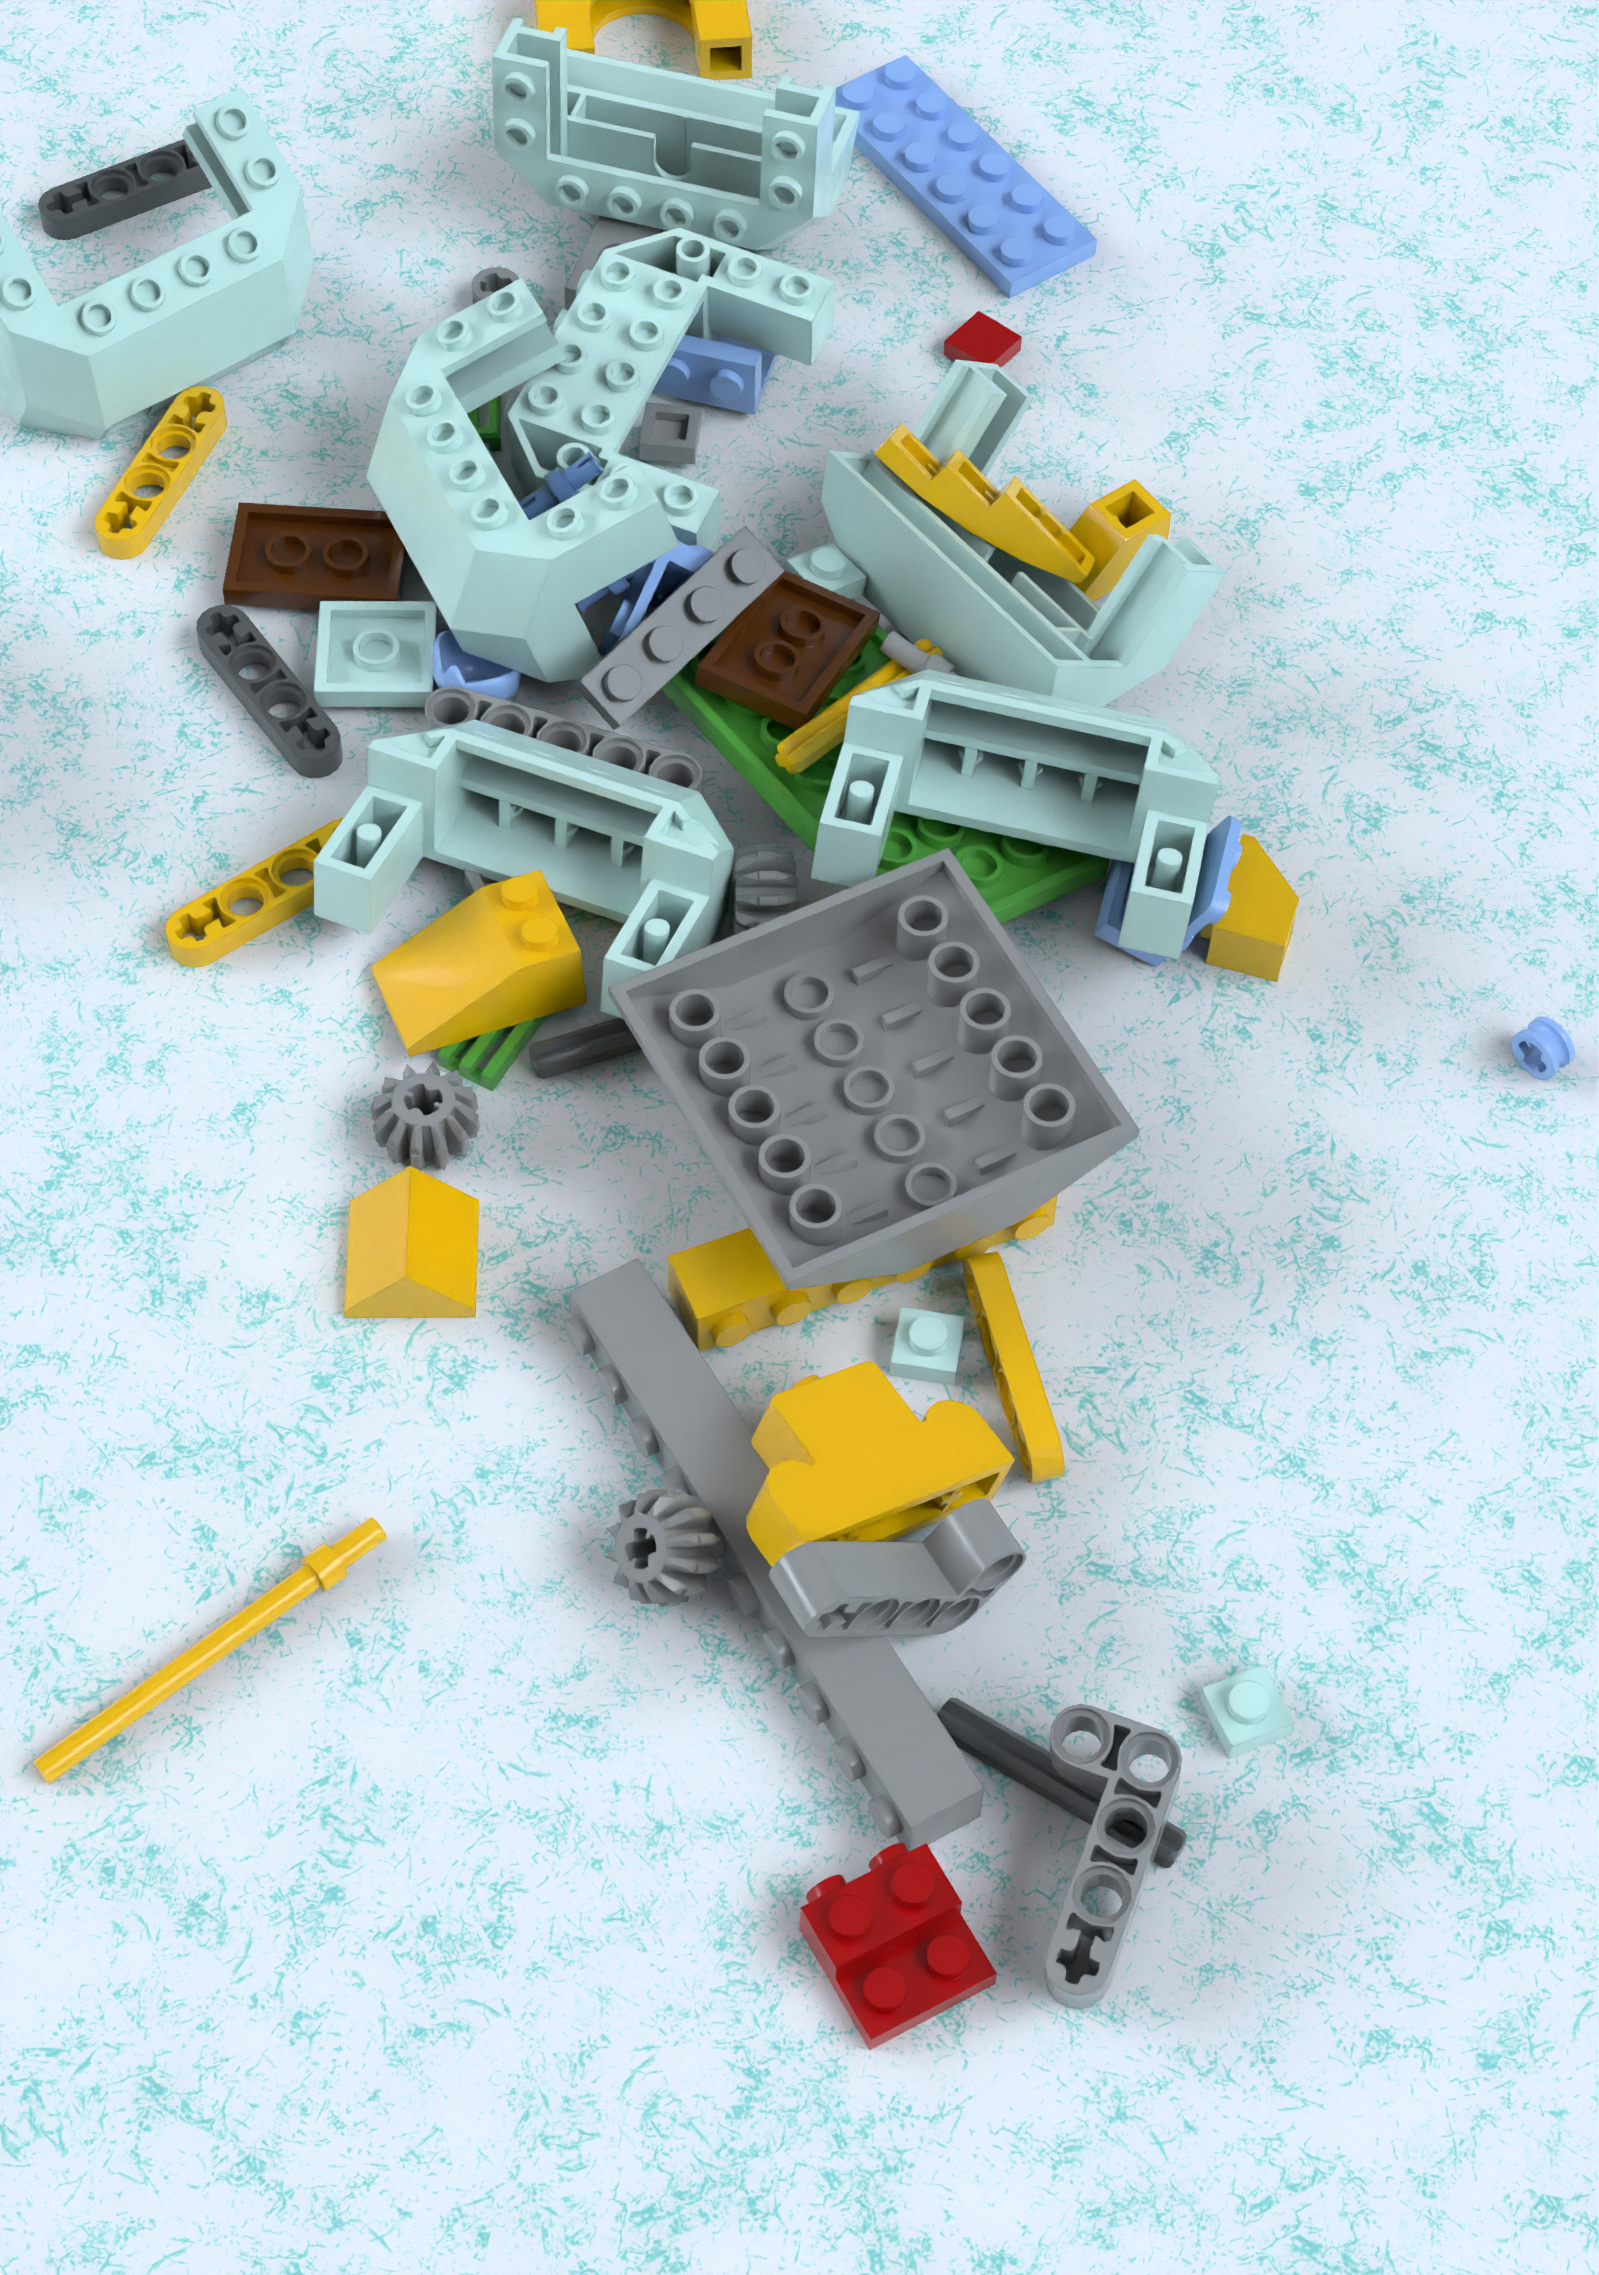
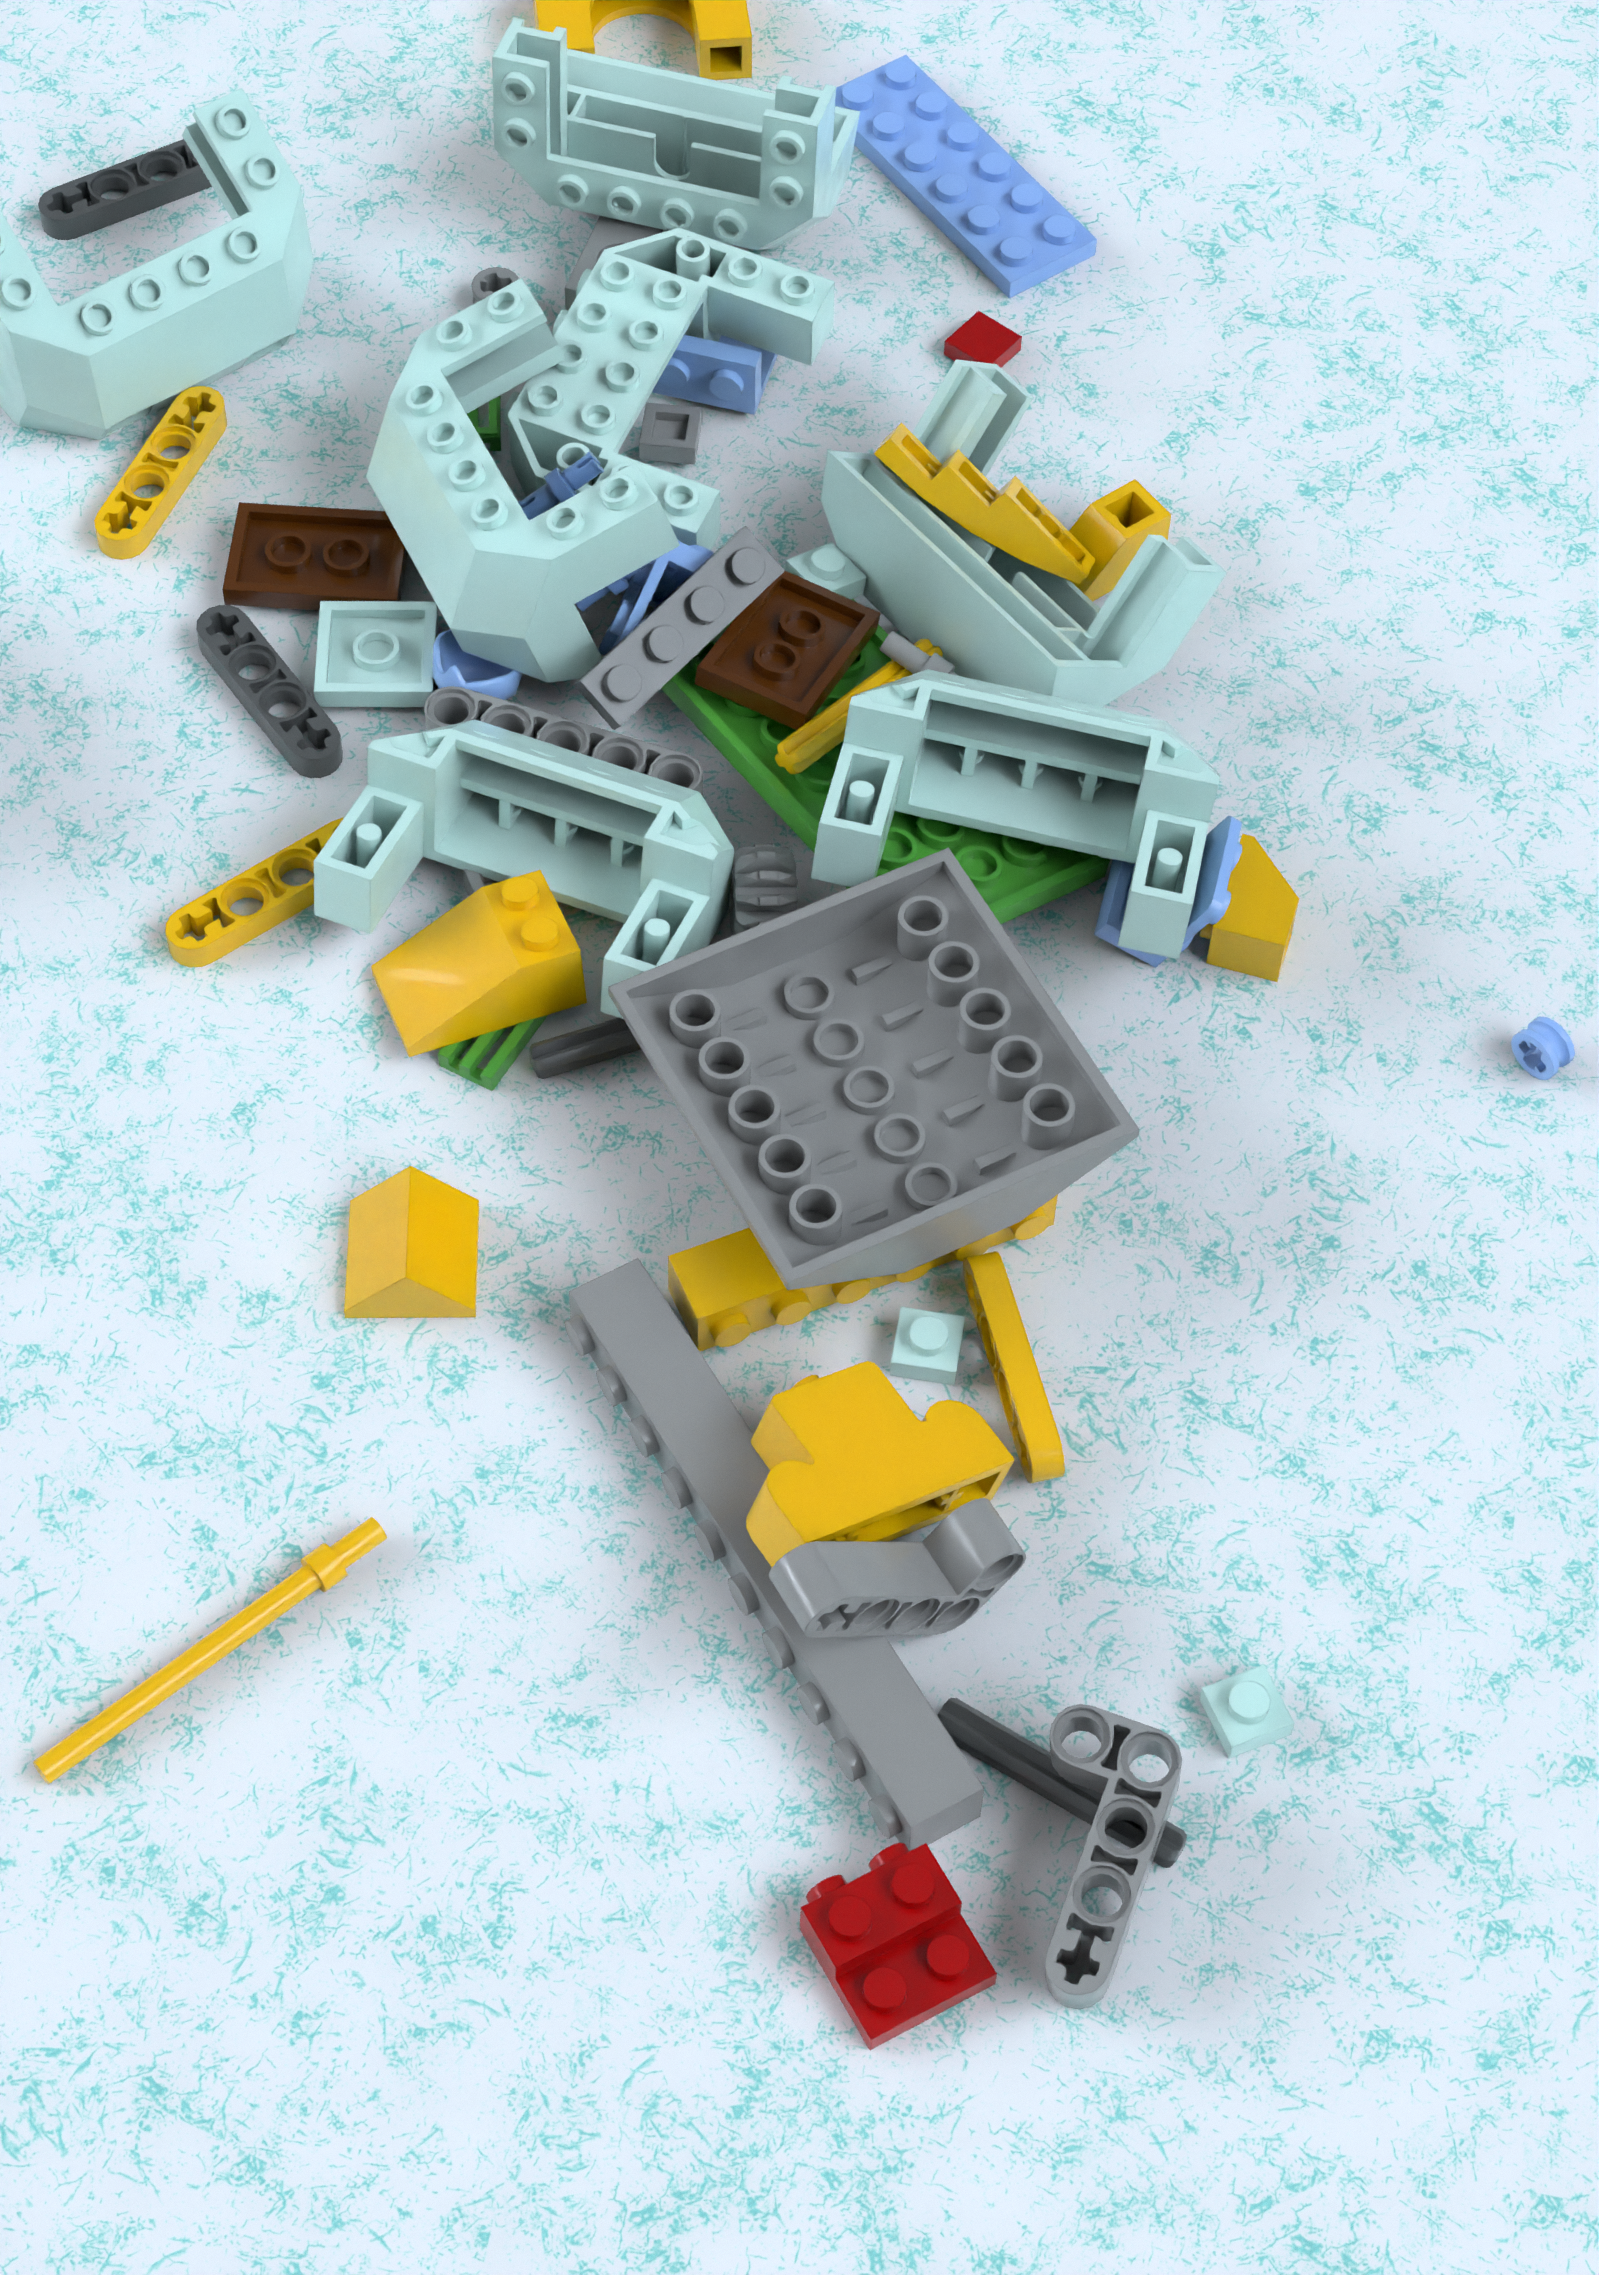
light grey gear [371,1062,480,1170] -> none
light grey gear [605,1490,722,1607] -> none

